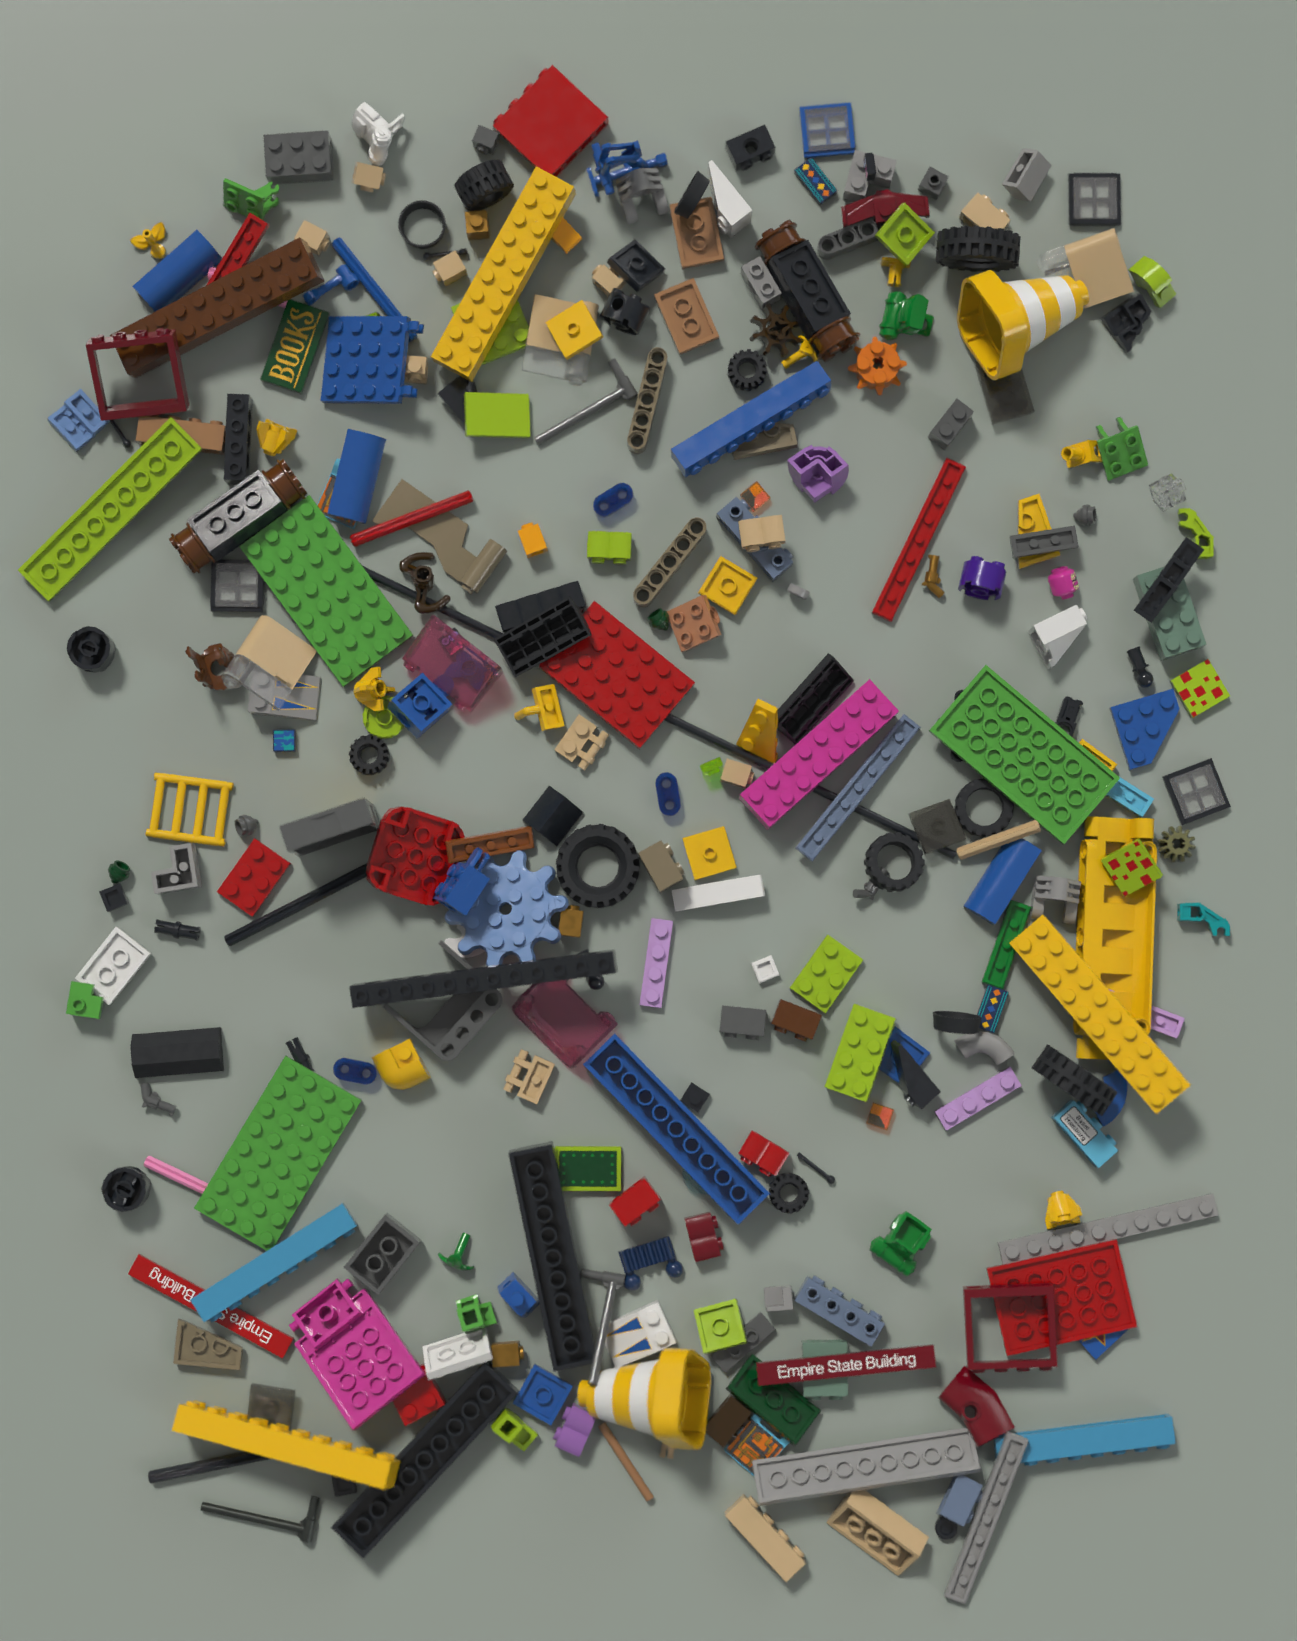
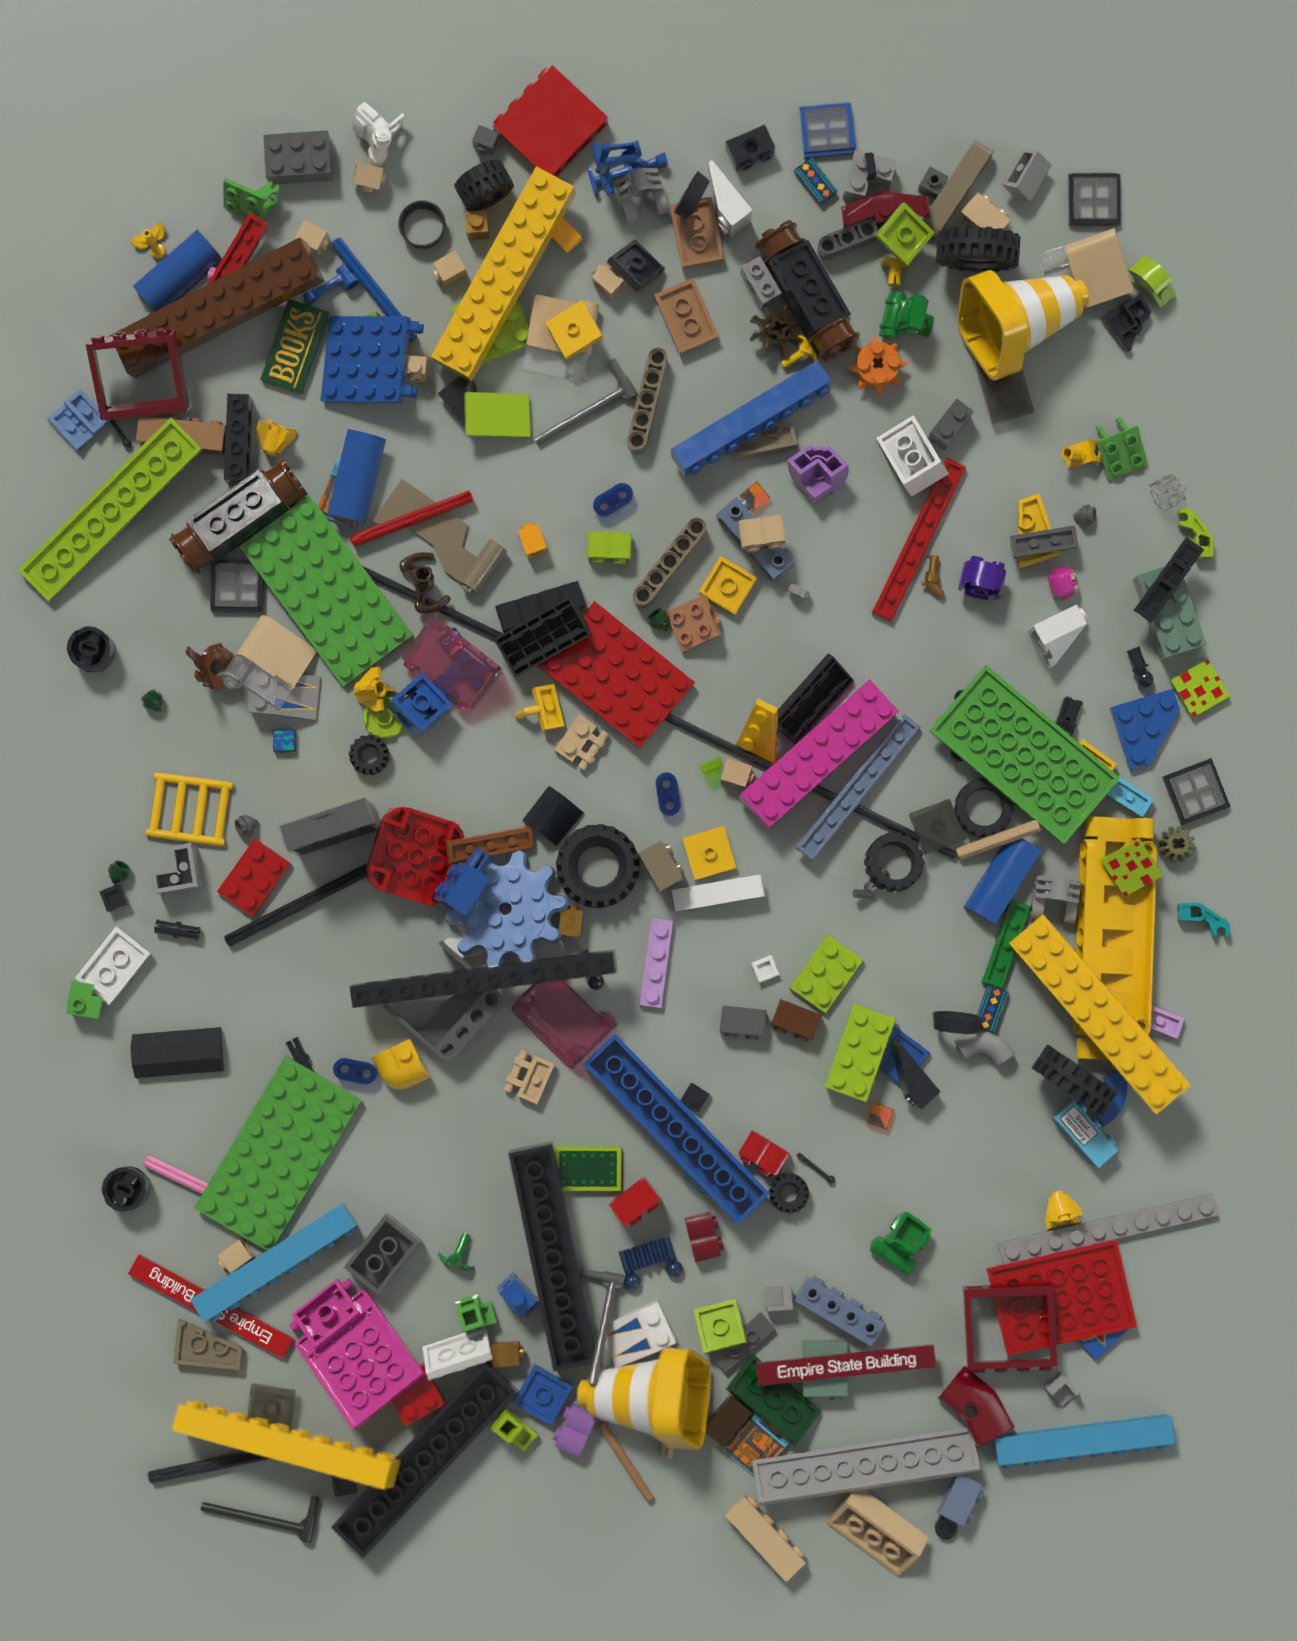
dark grey piece [140,1083,176,1117] -> none
black hinge [423,249,468,260] -> none
black brick [599,288,650,336] -> none
black tyre [728,349,767,391] -> none
lavender plate [934,1067,1022,1131] -> none
light grey tile [944,1431,1029,1604] -> none
none -> dark green plate [141,689,163,712]
none -> tan brick [217,1238,255,1274]
none -> white slope [877,415,949,497]
none -> dark tan beam [922,140,994,239]
none -> light grey panel [1043,1371,1081,1406]

